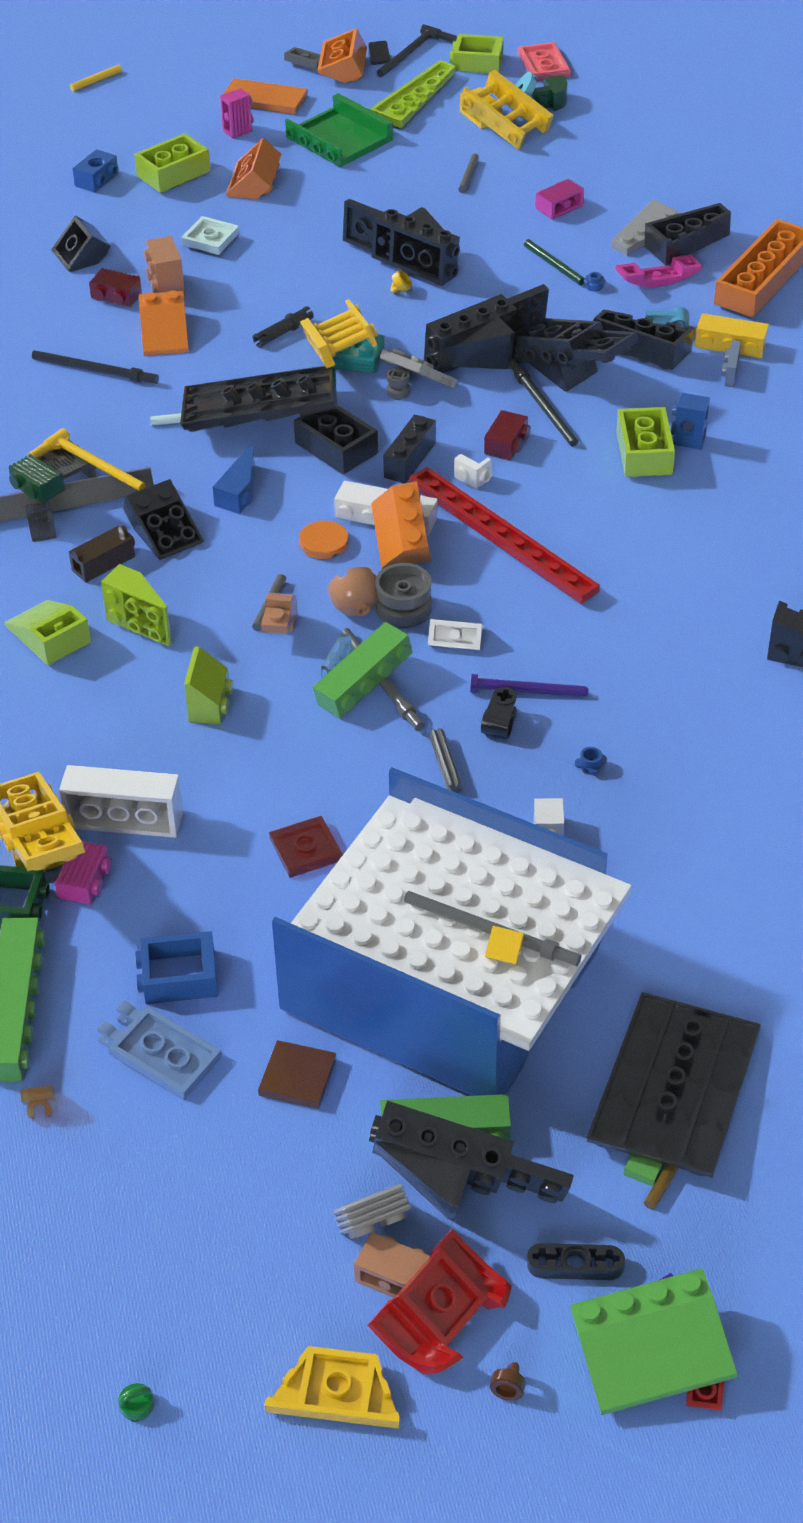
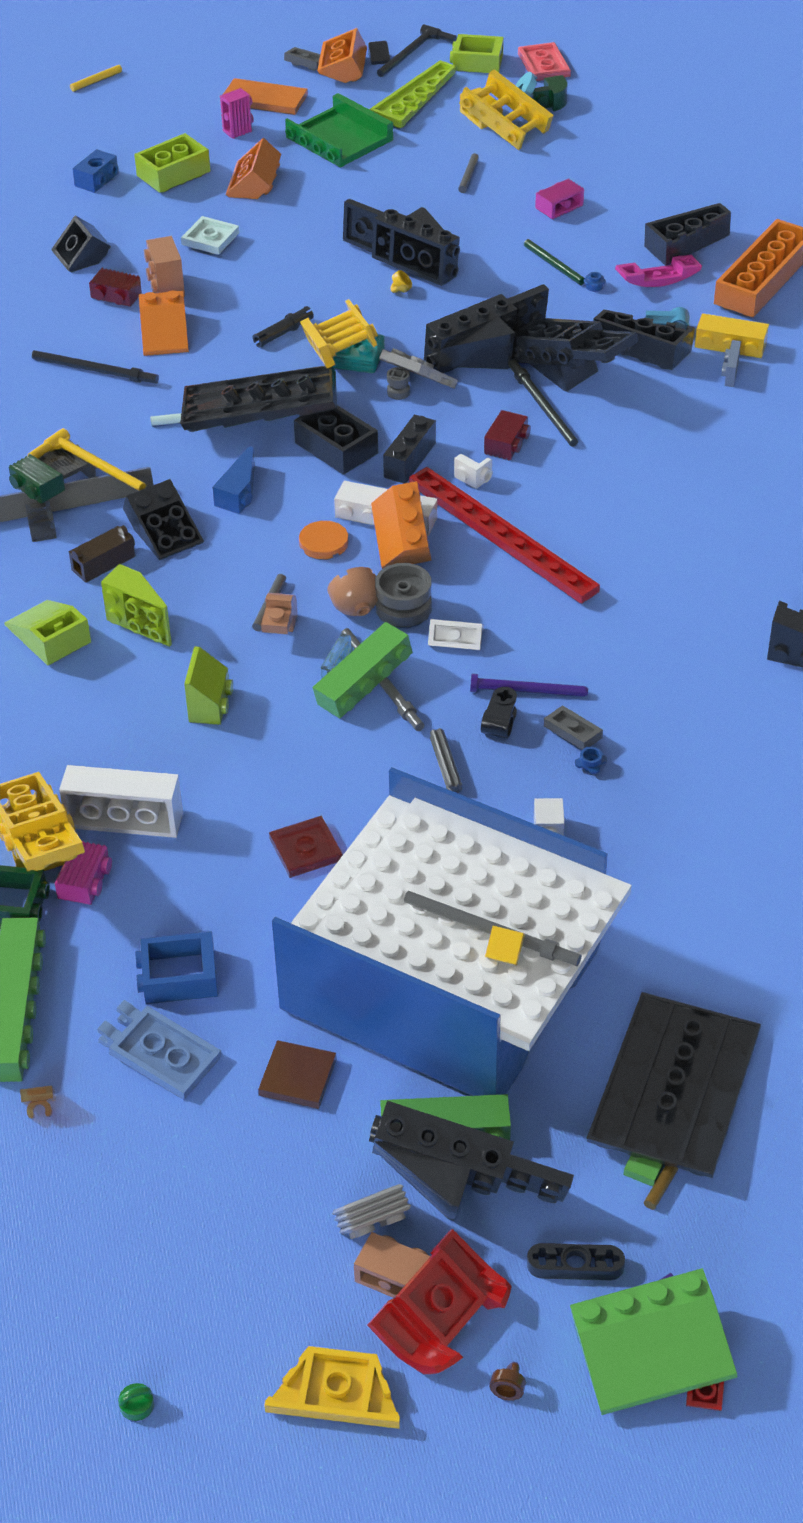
light grey wing [611,199,681,256] -> none
lime brick [616,407,675,477] -> none
blue brick [671,393,710,450] -> none
none -> dark grey plate [544,705,603,750]

